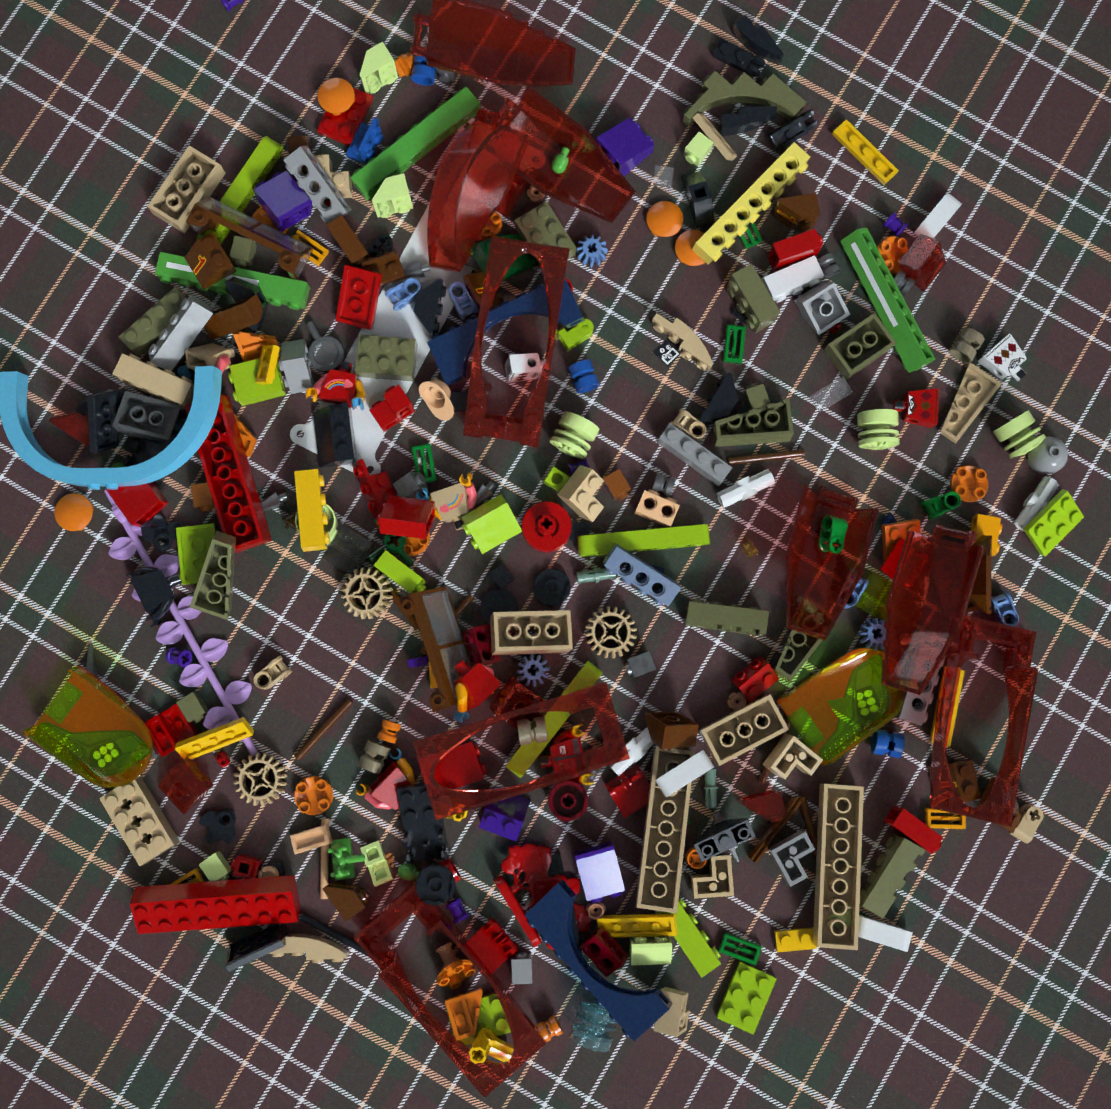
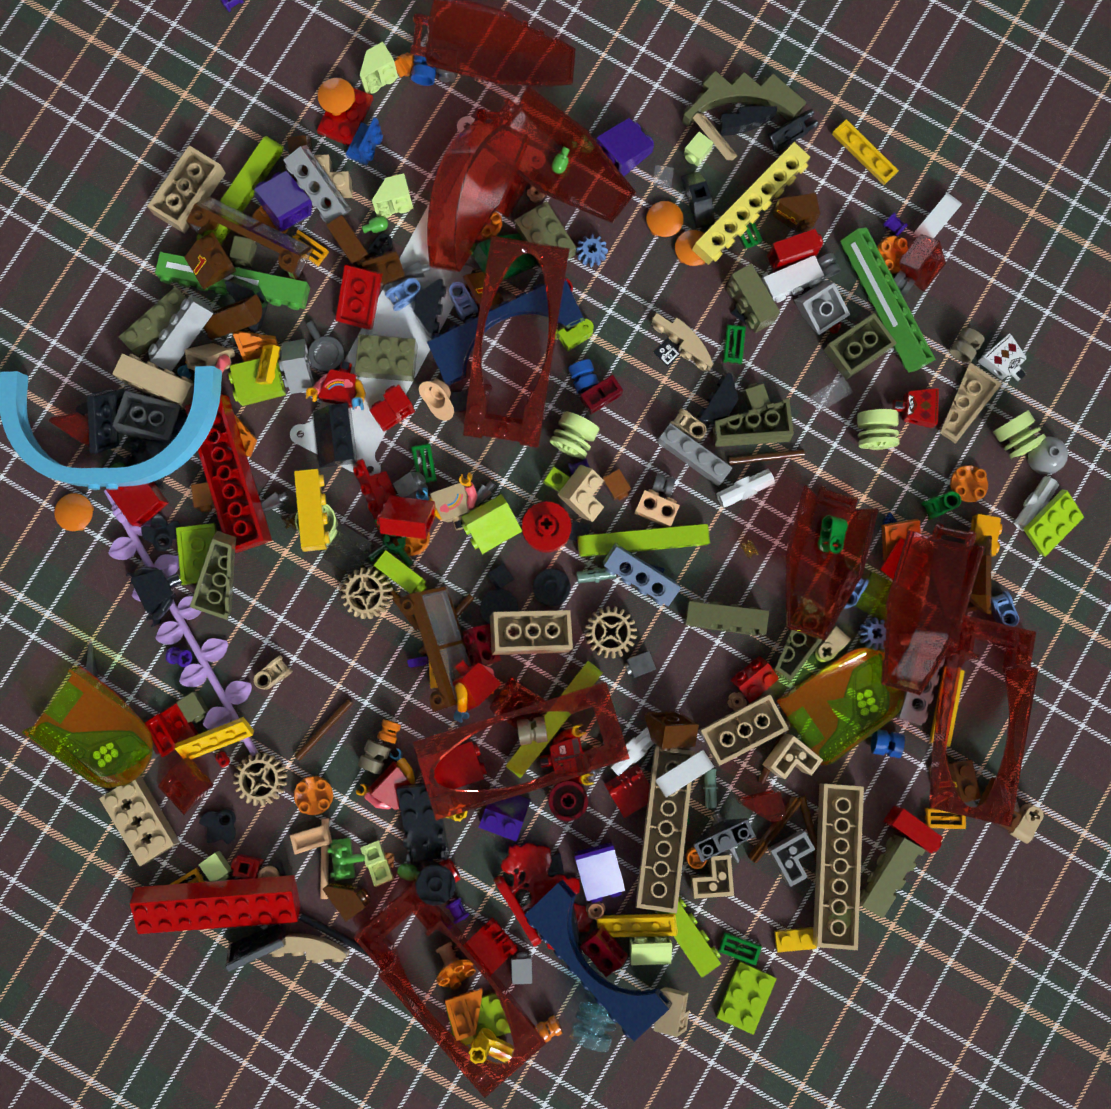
bright green brick [350,87,481,201] -> none
torso [504,353,550,383] -> none
medium blue gear [517,654,550,687] -> none
black hinge [712,38,766,77] -> none
black slope [731,15,784,65] -> none
white beam [858,915,913,952] -> none
none -> bright green cylinder [362,216,388,233]
none -> dark red brick [580,375,623,415]
none -> tan piece [815,626,851,662]

